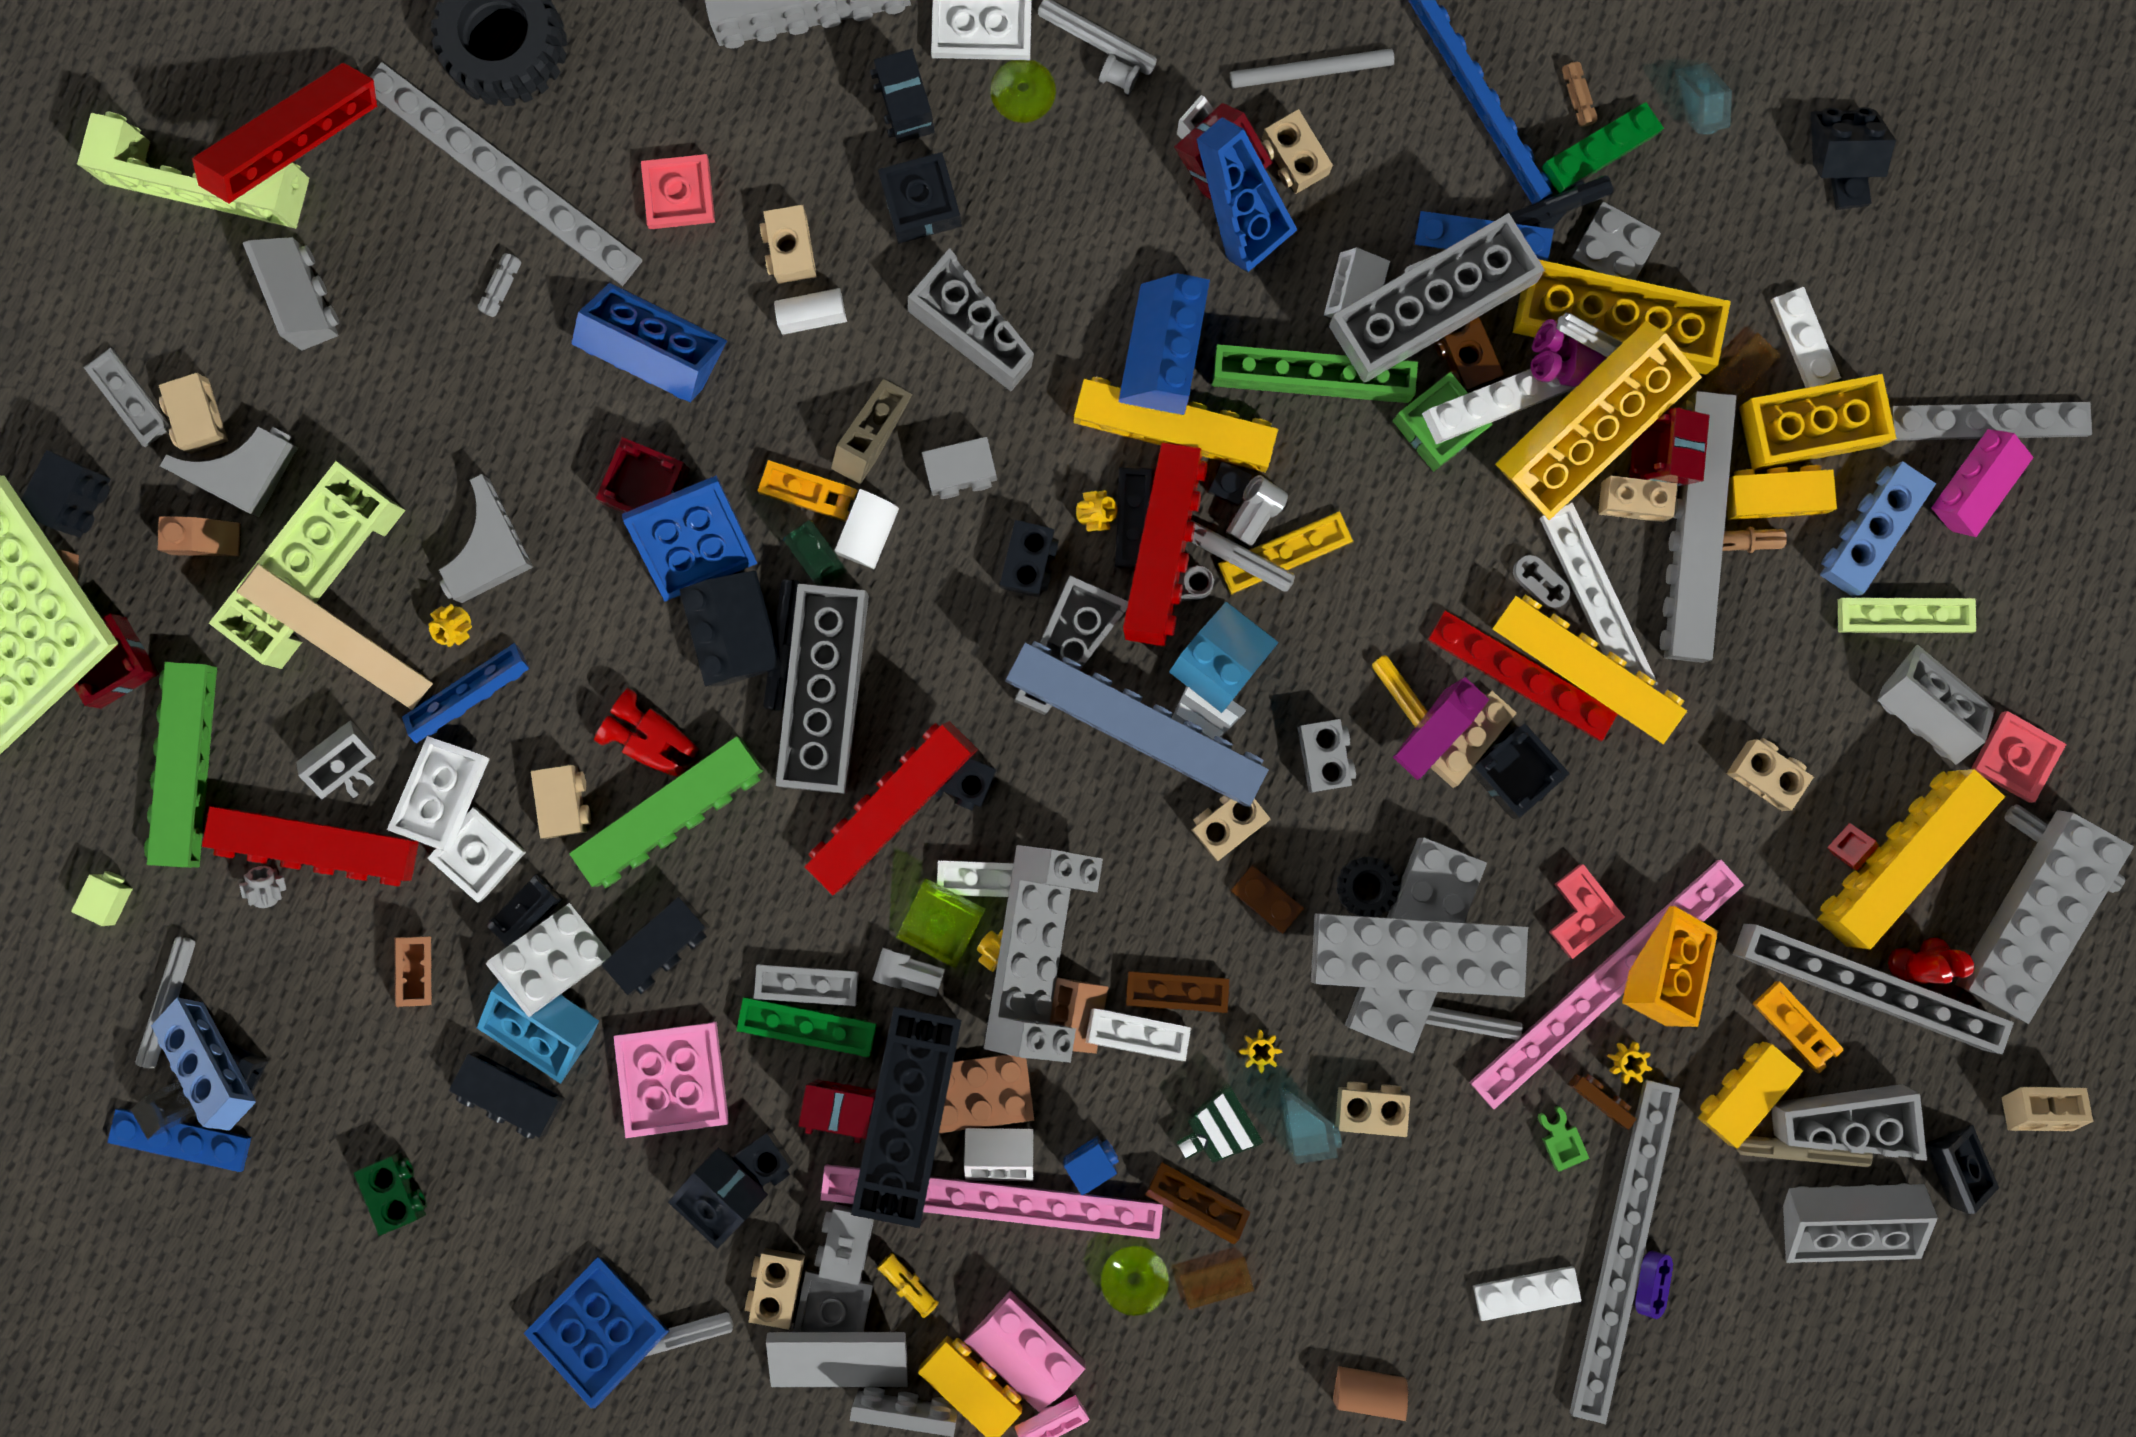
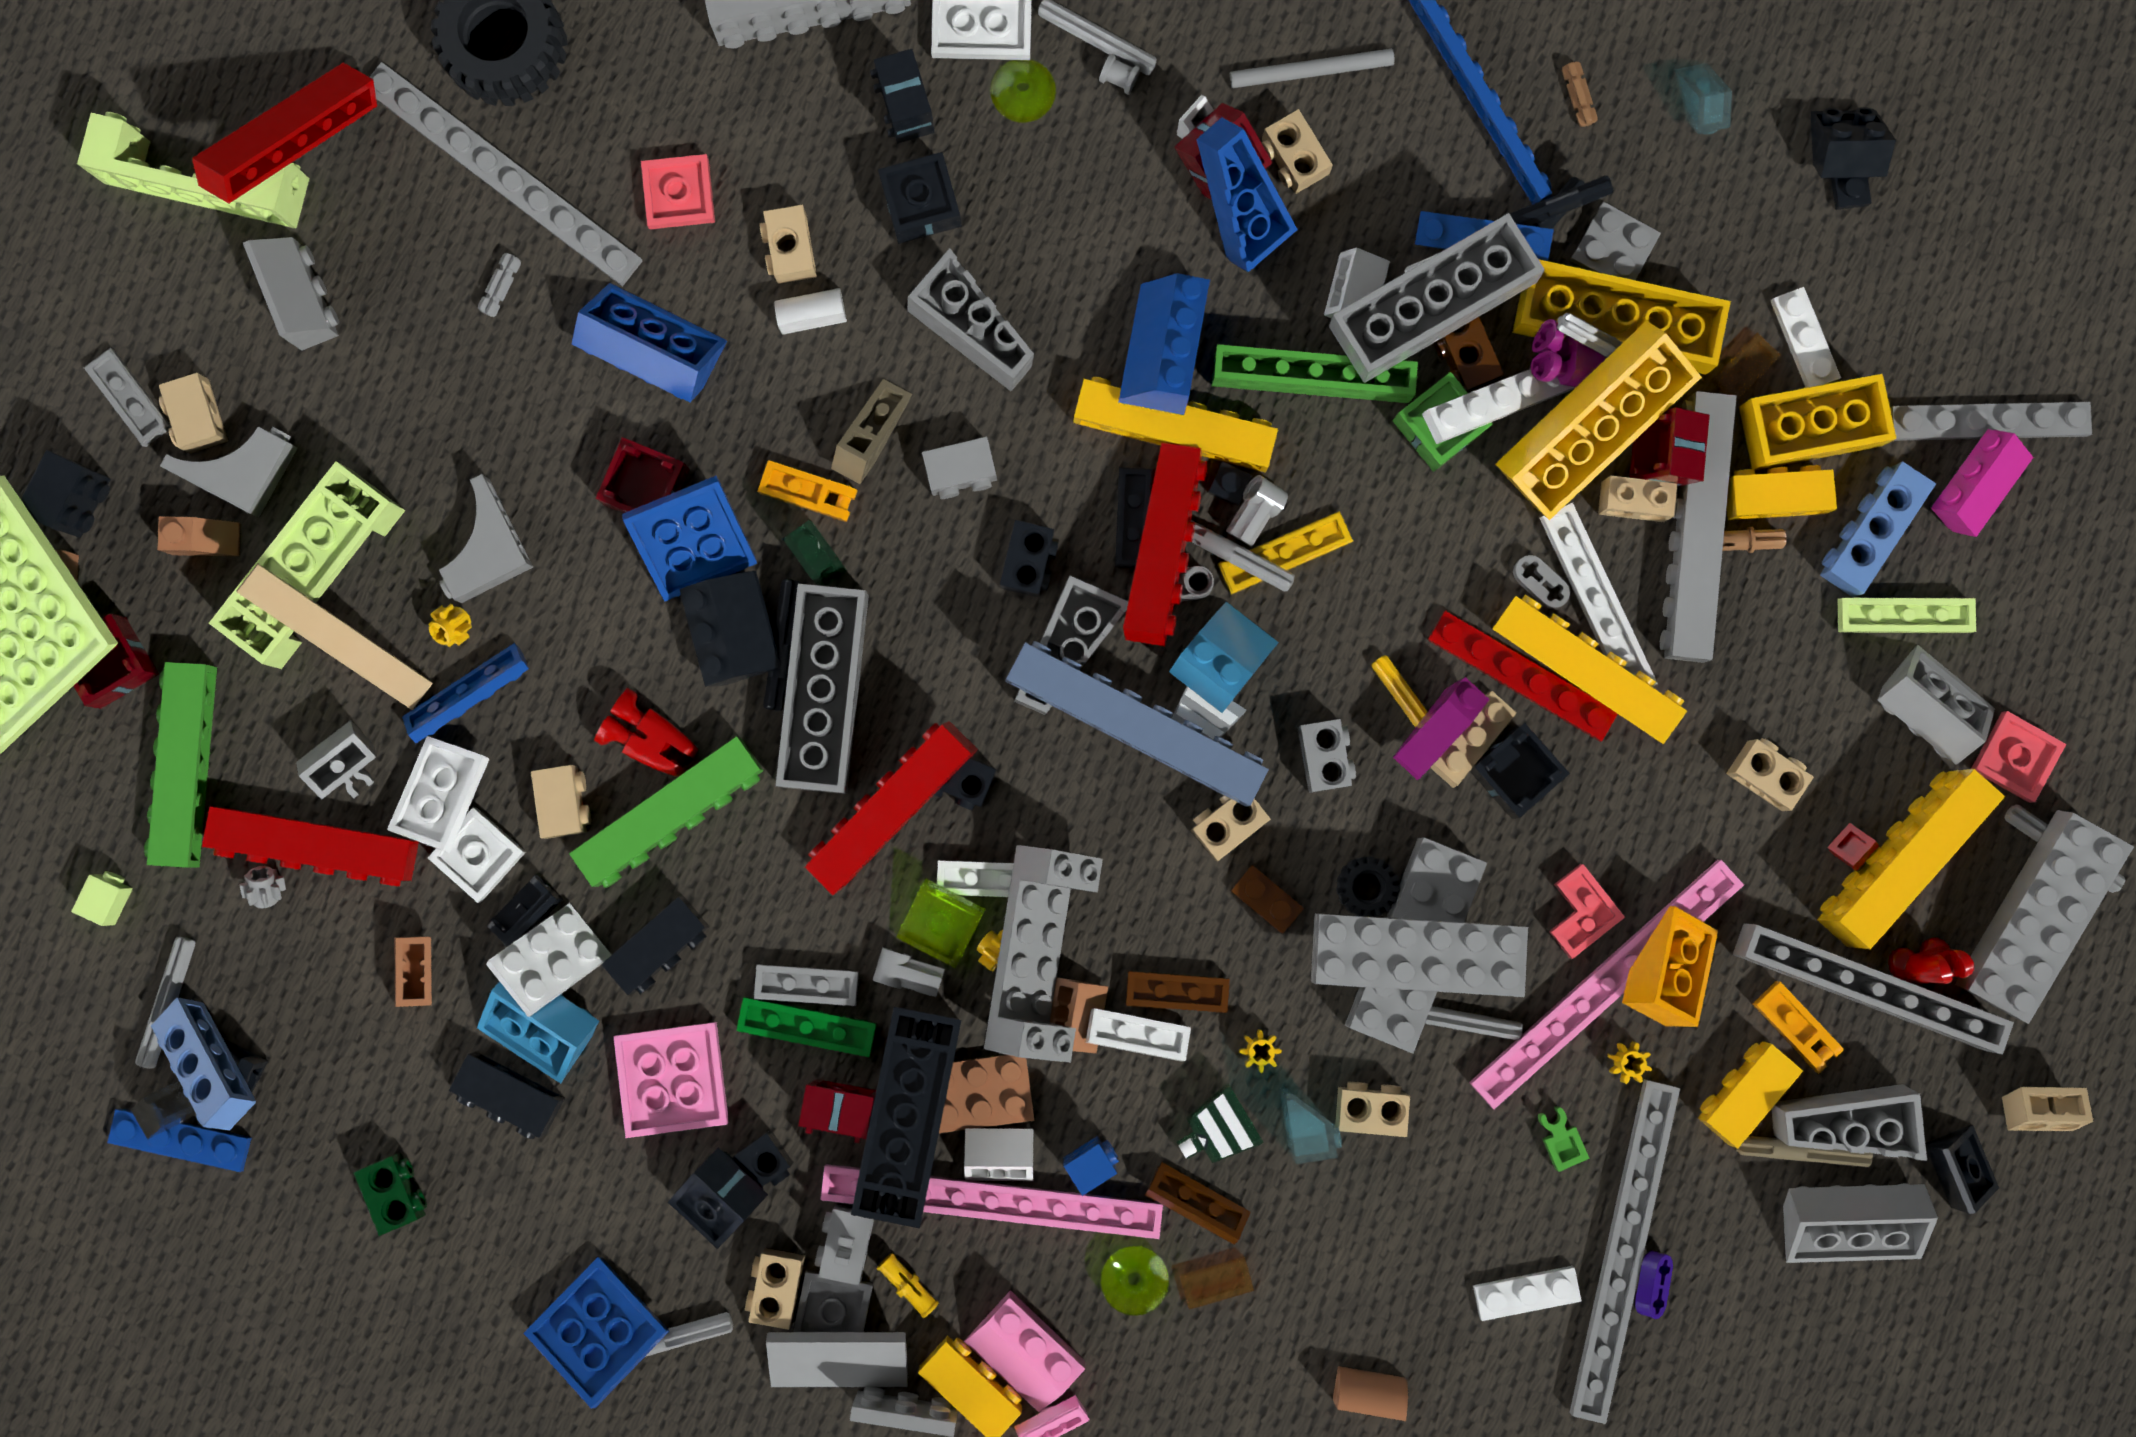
white brick [835,489,899,569] -> none
yellow gear [1076,490,1117,532] -> none
green plate [1541,102,1664,193] -> none
reddish brown plate [1567,1074,1637,1130] -> none

